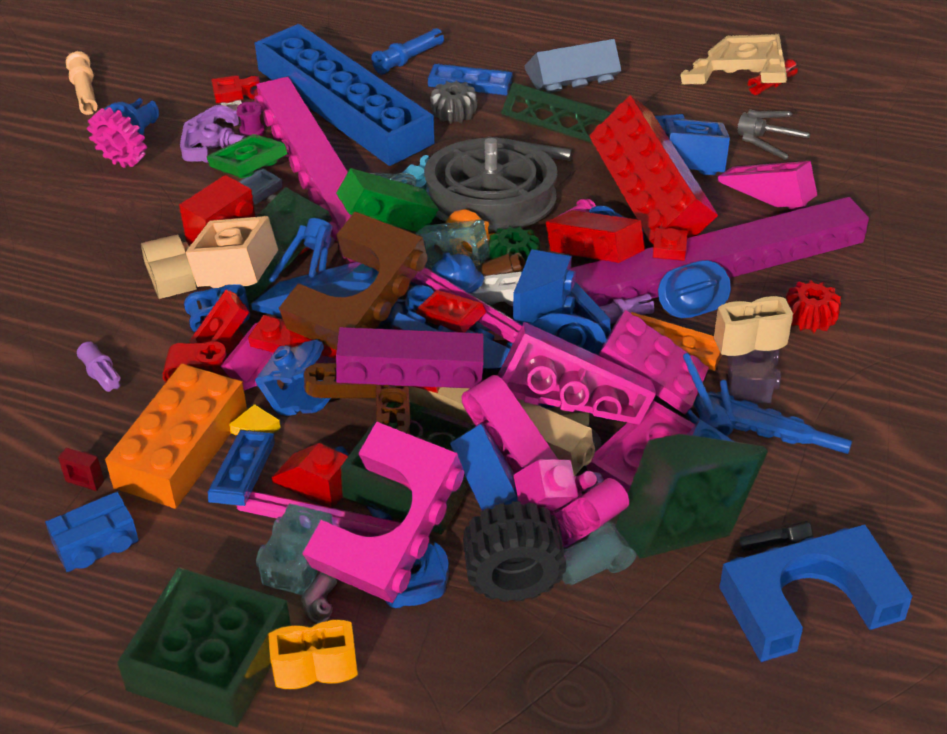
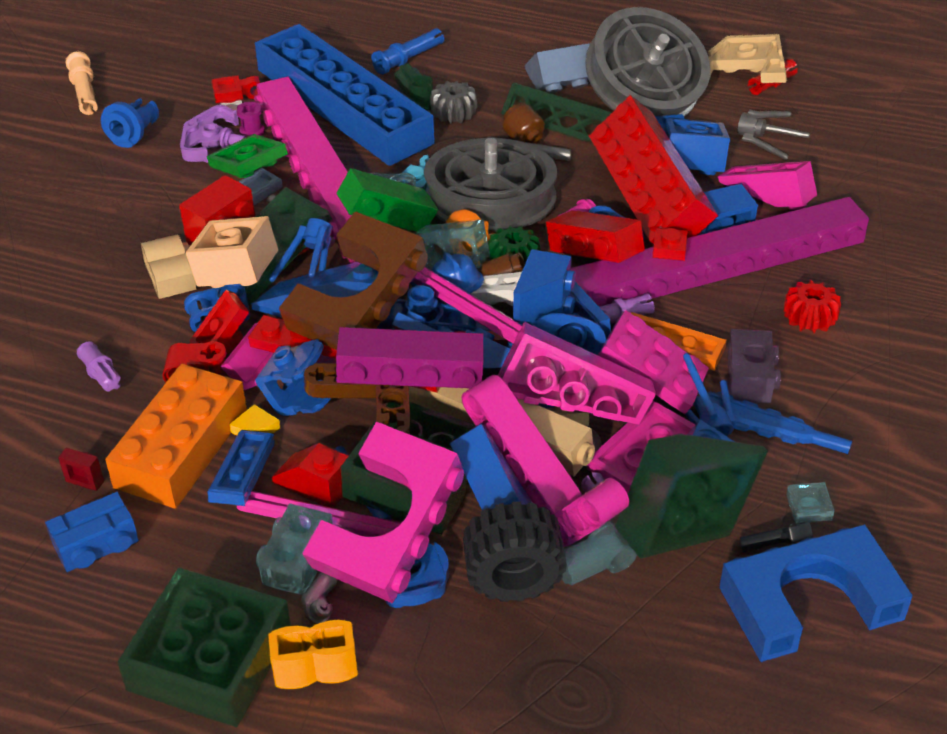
dark pink gear [87,107,147,168] -> none
red plate [415,290,486,333] -> none
blue tile [428,64,513,95] -> none
dark pink brick [514,460,597,511] -> none
blue piece [658,260,731,319] -> none
tan brick [714,296,793,356] -> none
none -> clear green piece [394,63,433,111]
none -> reddish brown head [503,104,545,144]
none -> flat silver wheel [585,7,710,117]
none -> blue brick [697,184,758,236]
none -> clear light blue plate [786,482,835,523]

